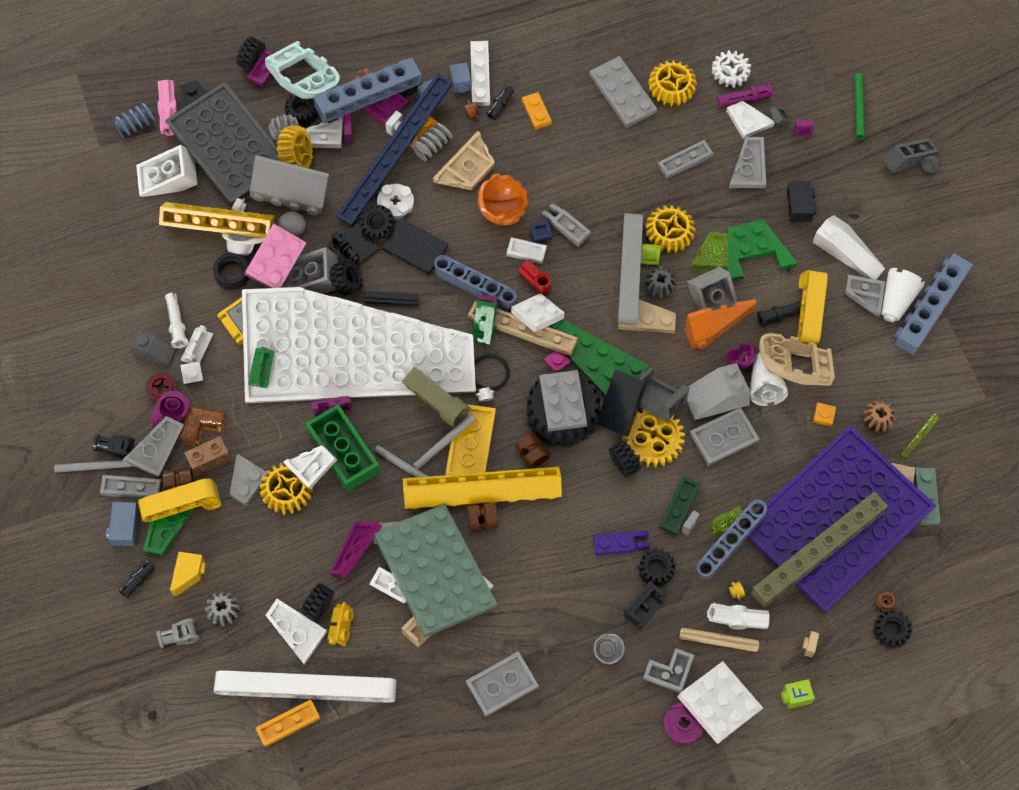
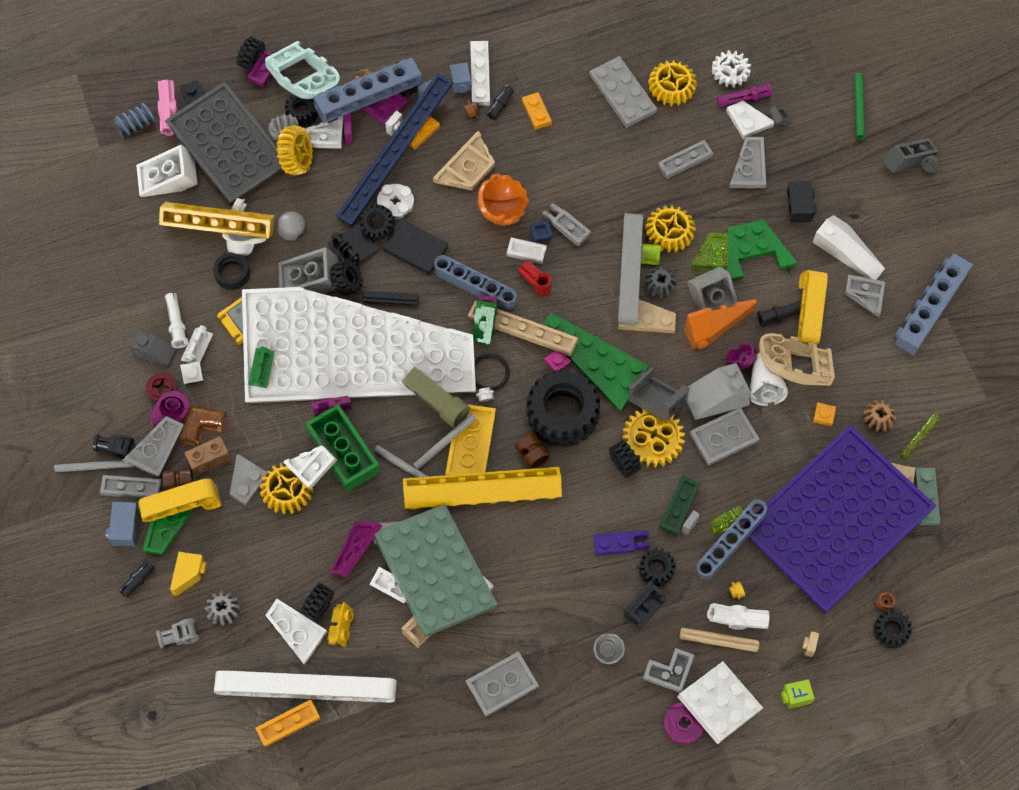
bright pink brick [244,224,306,288] -> none
light grey slope [250,155,329,215] -> none
light grey piece [412,123,453,161] -> none
reddish brown wheel [468,503,498,531] -> none
white plate [511,293,564,332] -> none
light grey plate [539,370,587,431] -> none
black tile [597,369,648,437] -> none
olive brick [751,491,888,609] -> none
magenta tile [793,120,814,135] -> none
white cone [881,268,925,323] -> none

